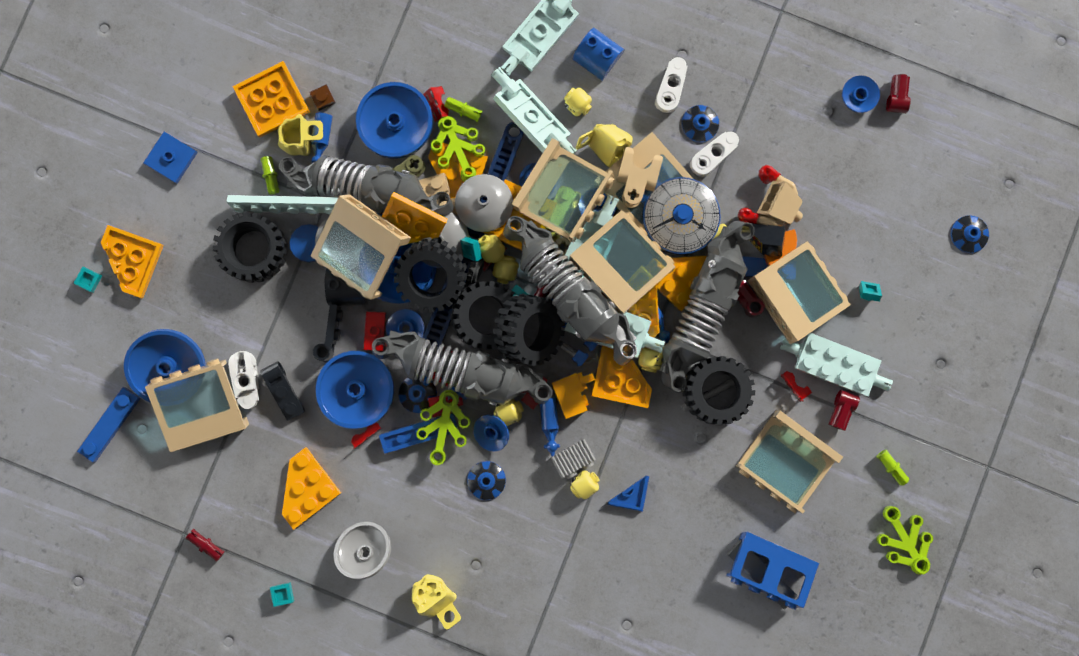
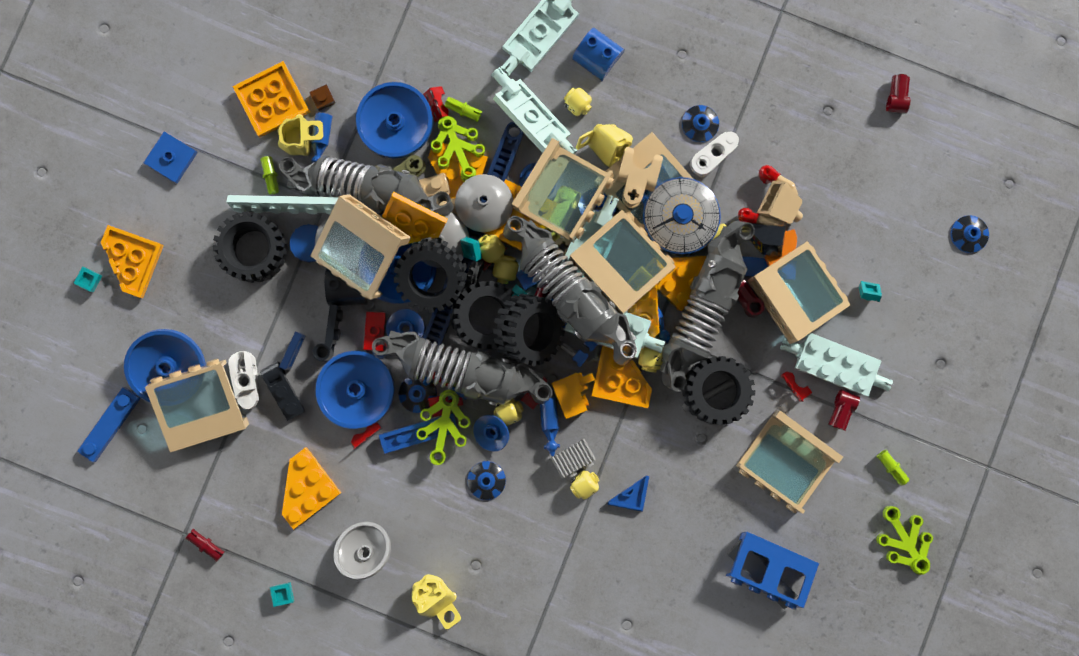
white piece [655,57,688,113] -> none
blue dish [842,75,880,113] -> none
none -> dark blue tile [279,331,306,370]
none -> blue plate [516,270,541,291]

